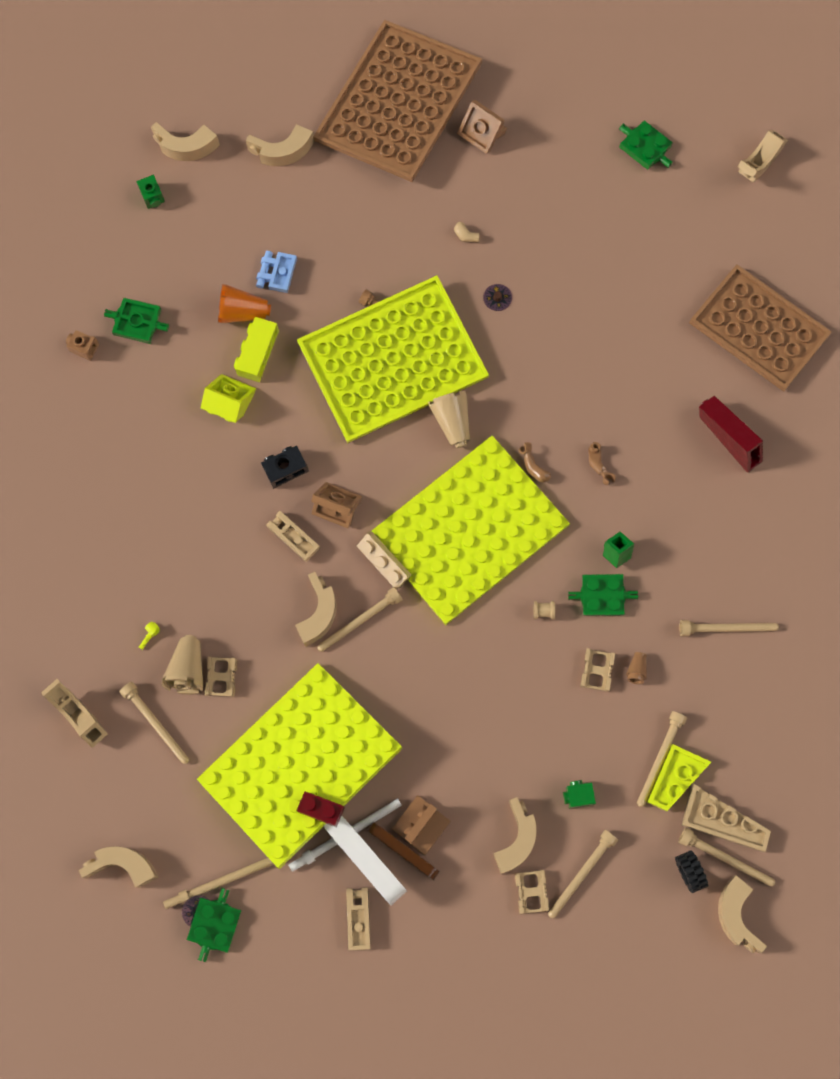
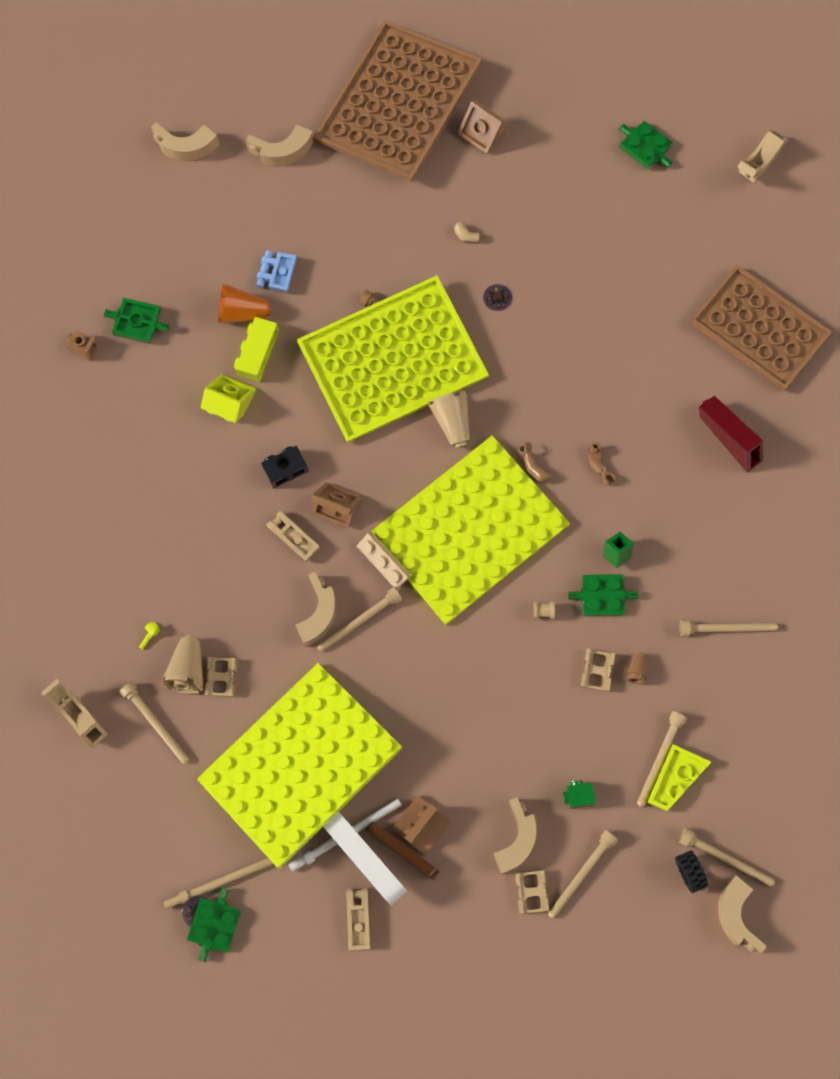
tan arch [79,846,159,888] -> none
green brick [136,174,165,209] -> none
dark red plate [296,791,345,828] -> none
tan wing [682,784,771,852] -> none

